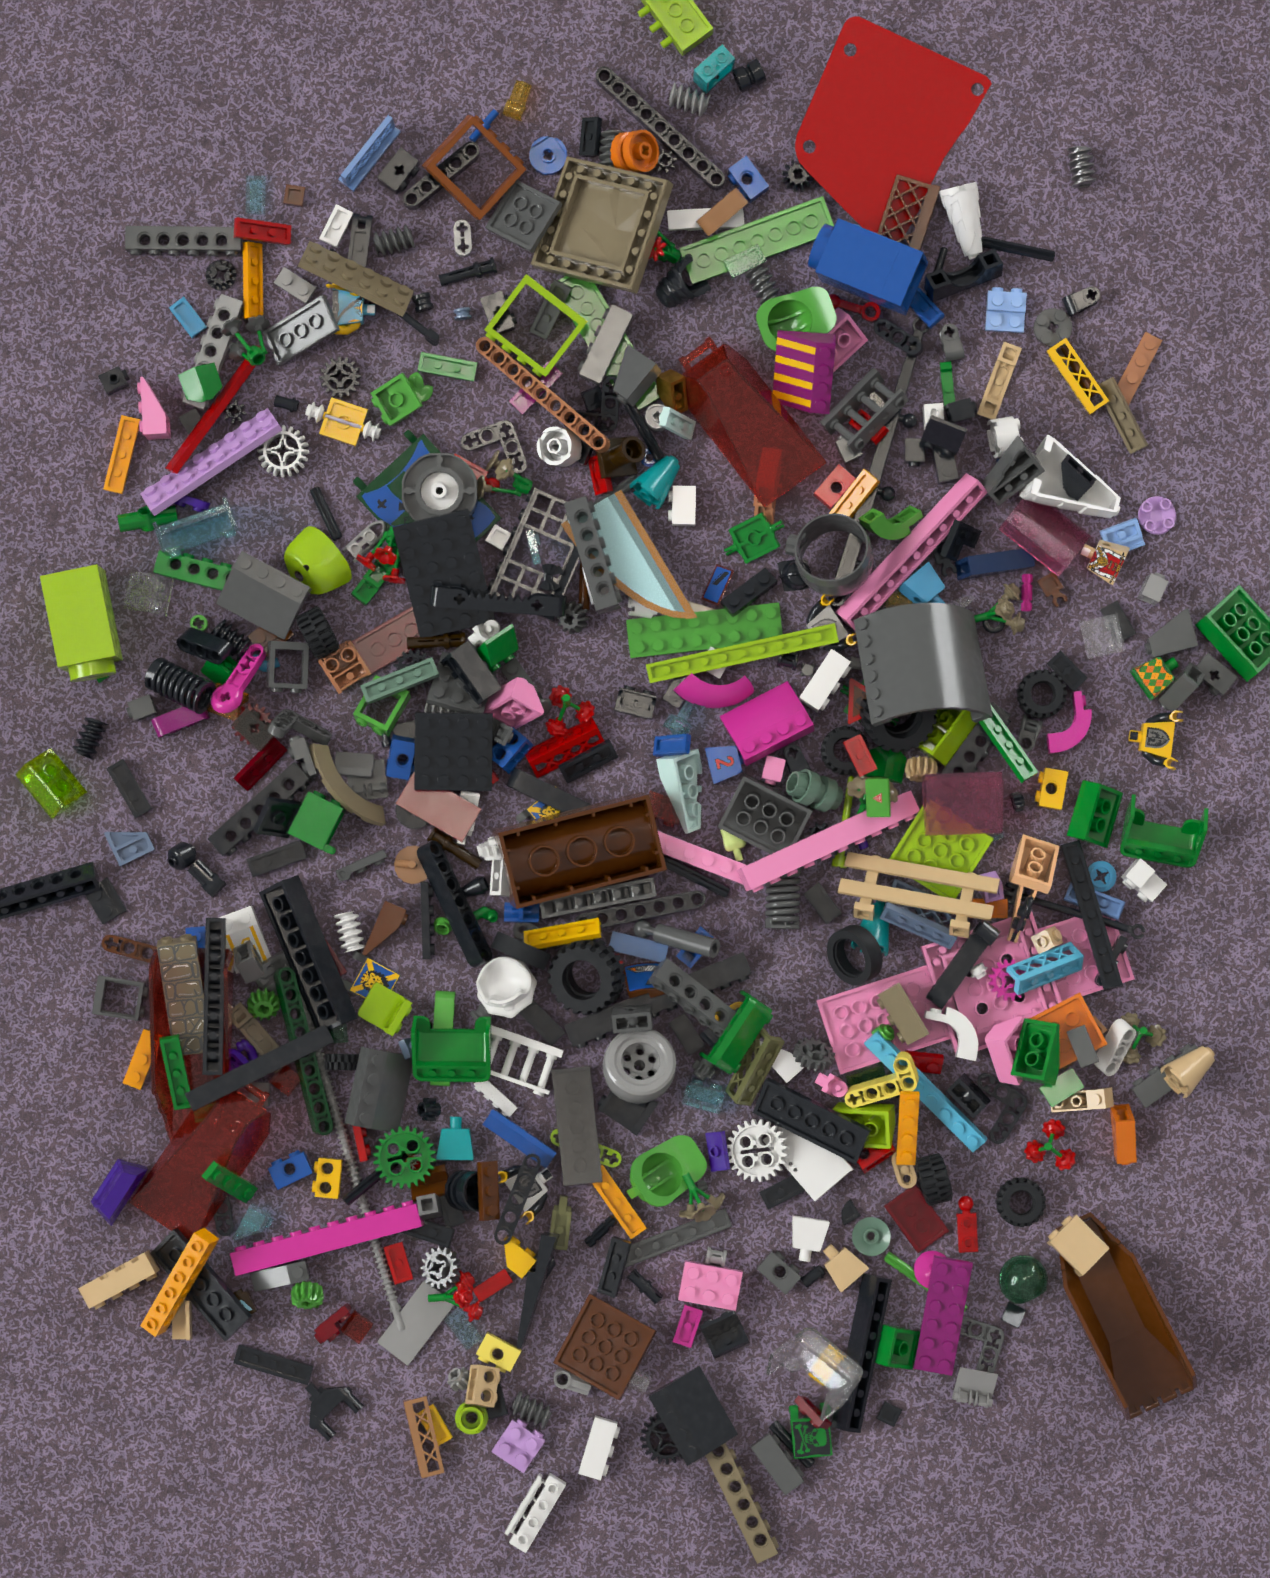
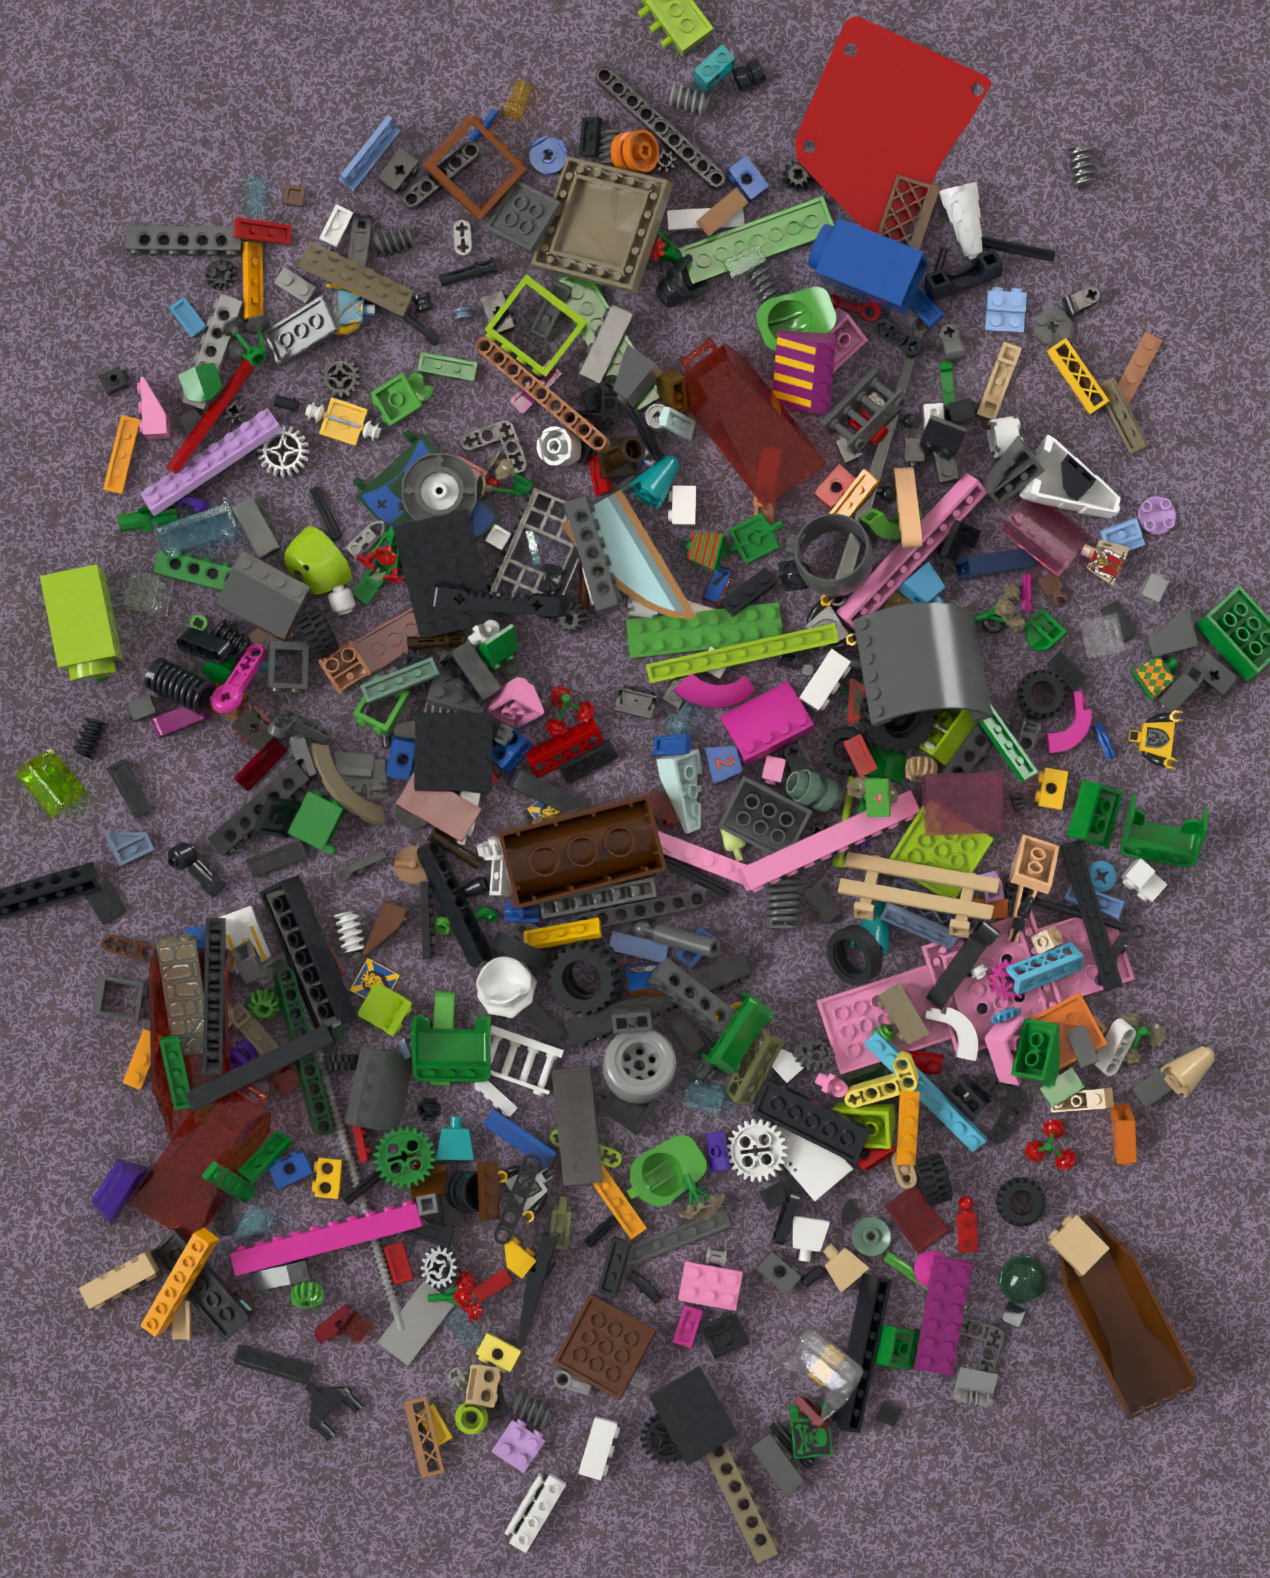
none -> dark grey brick [232,496,282,560]
none -> green plate [238,1130,293,1185]
none -> white head [328,585,355,615]
none -> torso [679,532,727,573]
none -> black beam [772,1191,800,1245]
none -> light nougat beam [894,467,922,548]
none -> dark azure gear [990,1007,1021,1024]
none -> green slope [1024,608,1068,651]
none -> blue axle [1092,722,1116,759]

